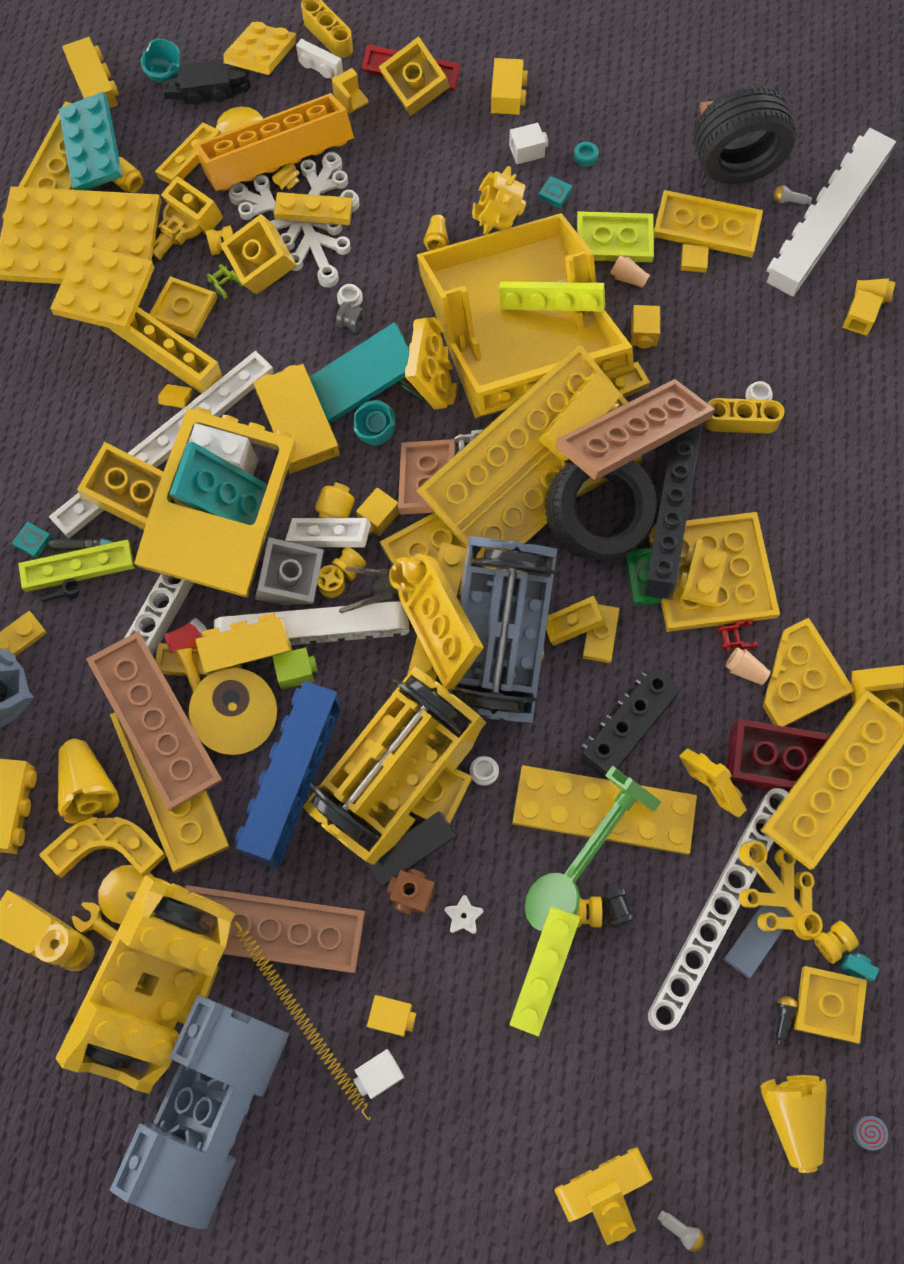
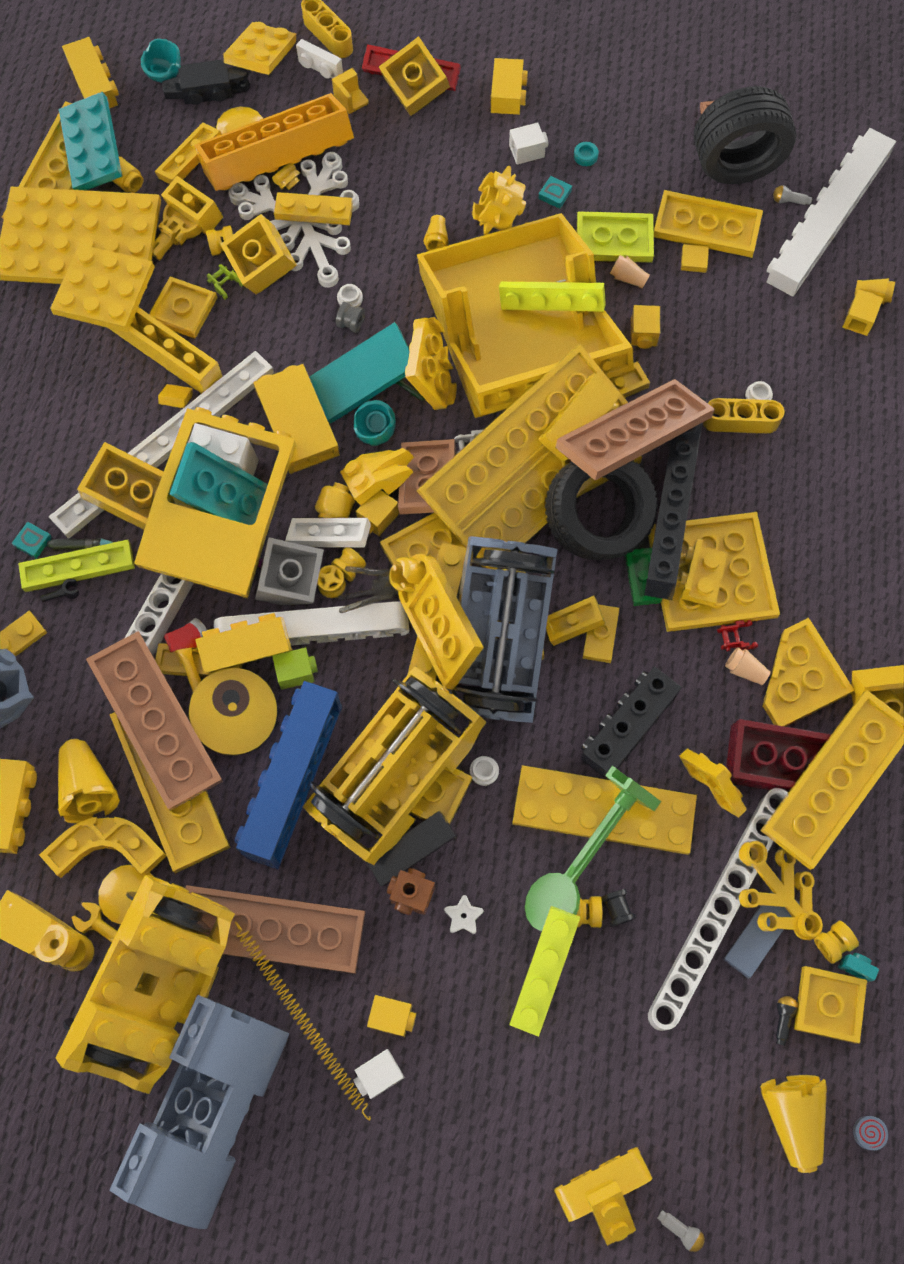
none -> yellow plate [340,448,414,505]

